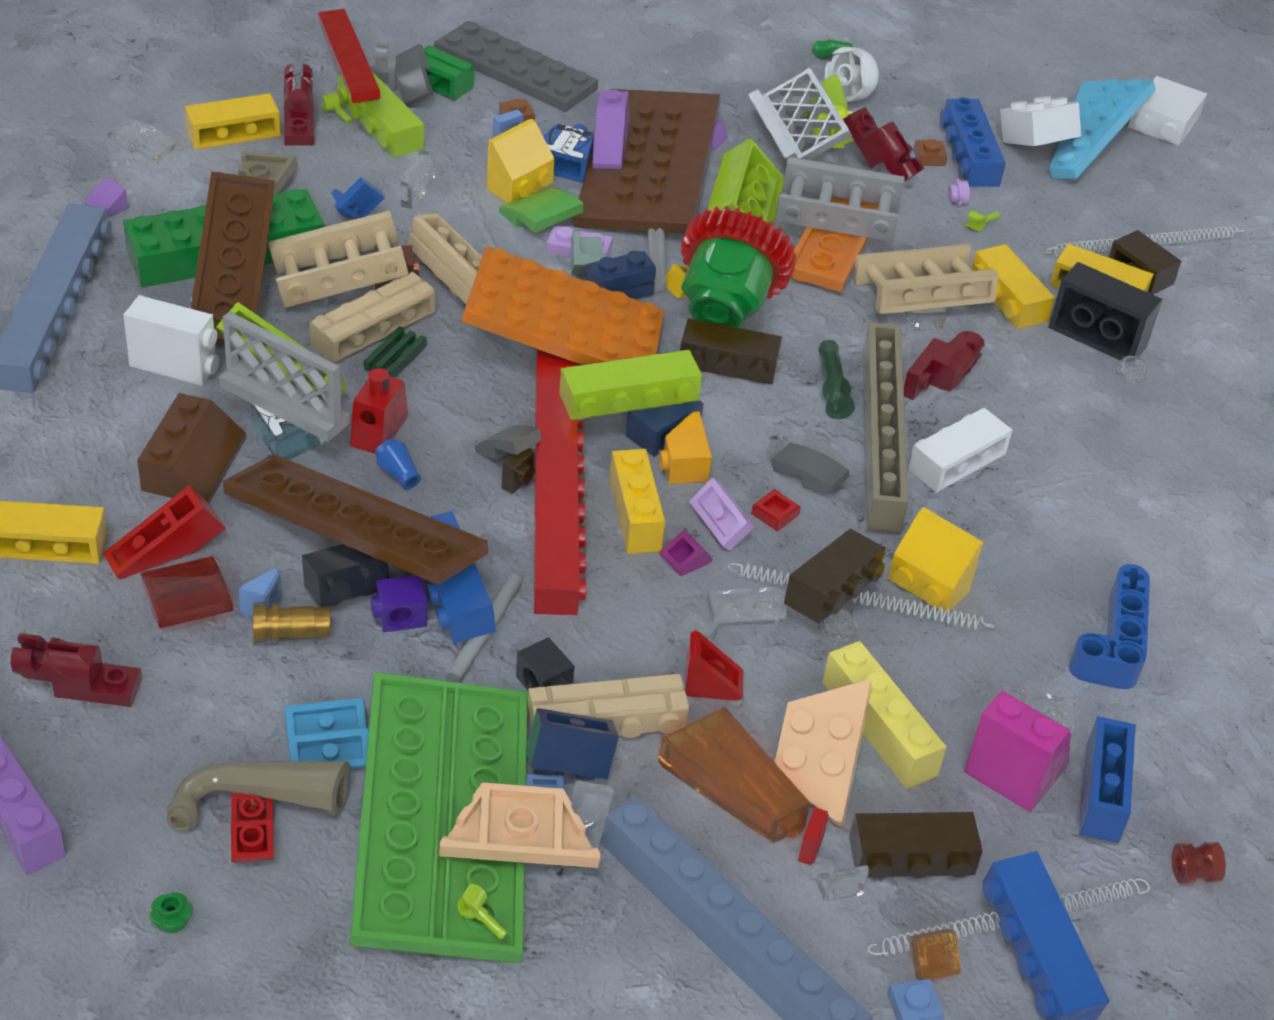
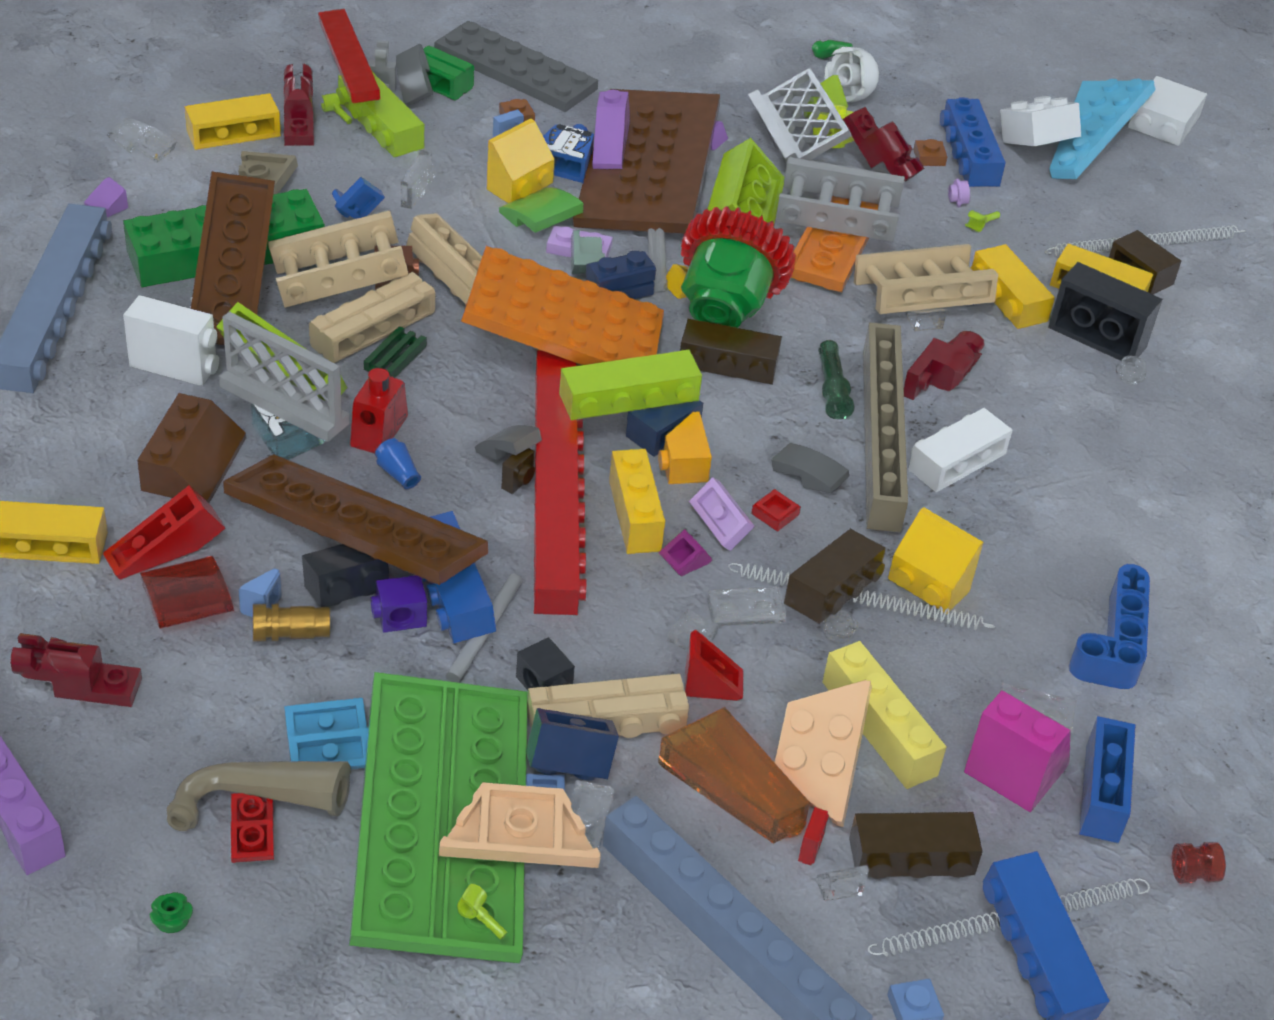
clear orange plate [910,928,961,980] -> none

